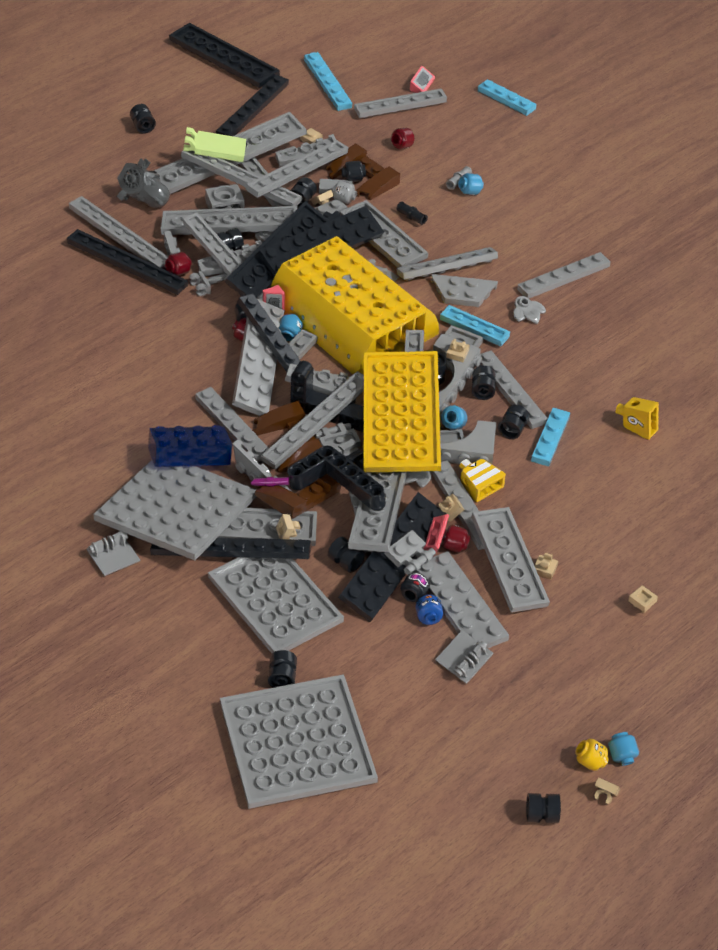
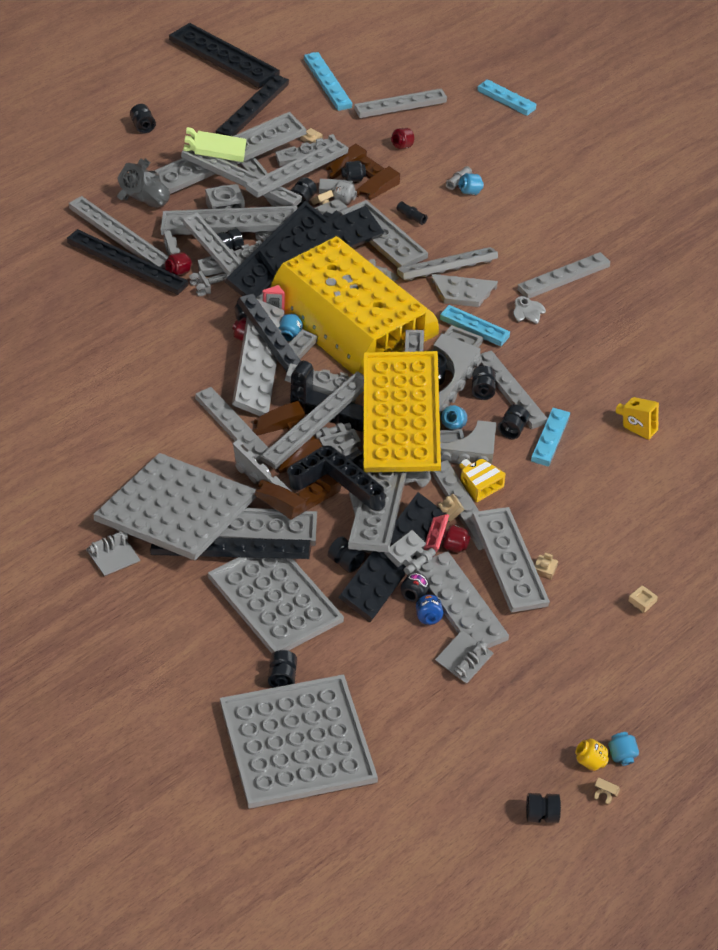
clear blue brick [148,425,233,467] -> none
magenta piece [251,477,289,487] -> none
tan tile [276,514,301,539] -> none
slope [410,66,435,93] -> none
tan tile [446,339,470,362] -> none

